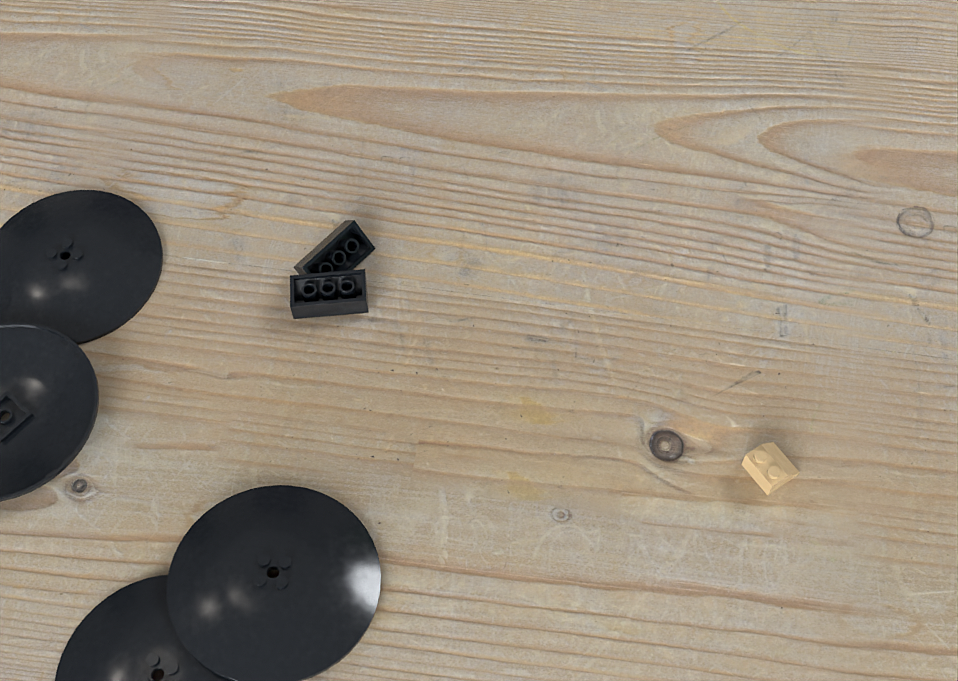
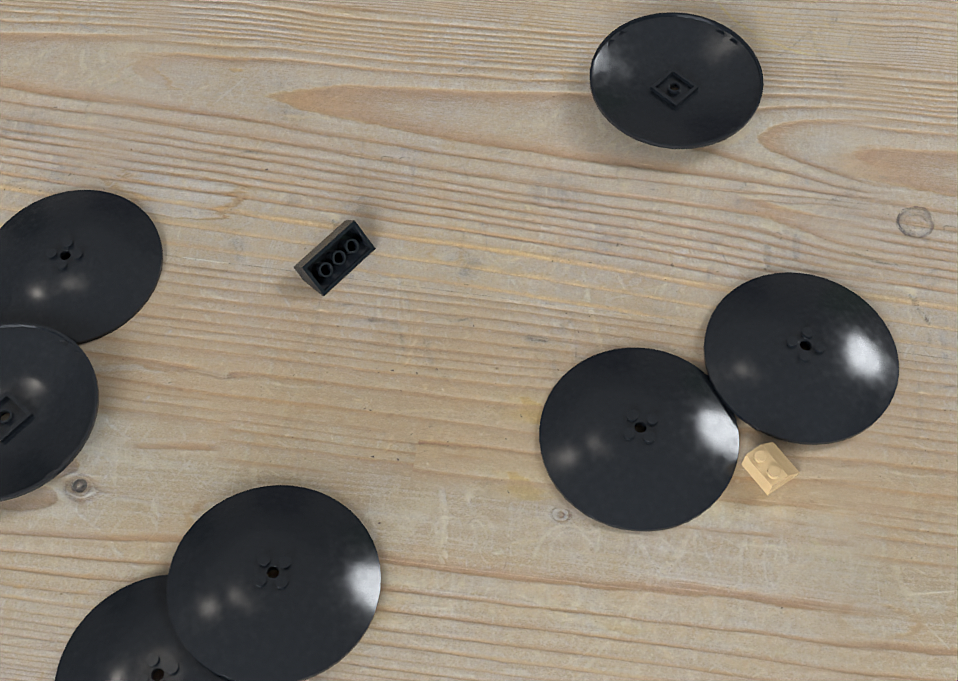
black slope [290,269,369,319] -> none
none -> black dish [539,348,739,532]
none -> black dish [589,12,764,149]
none -> black dish [703,272,899,445]

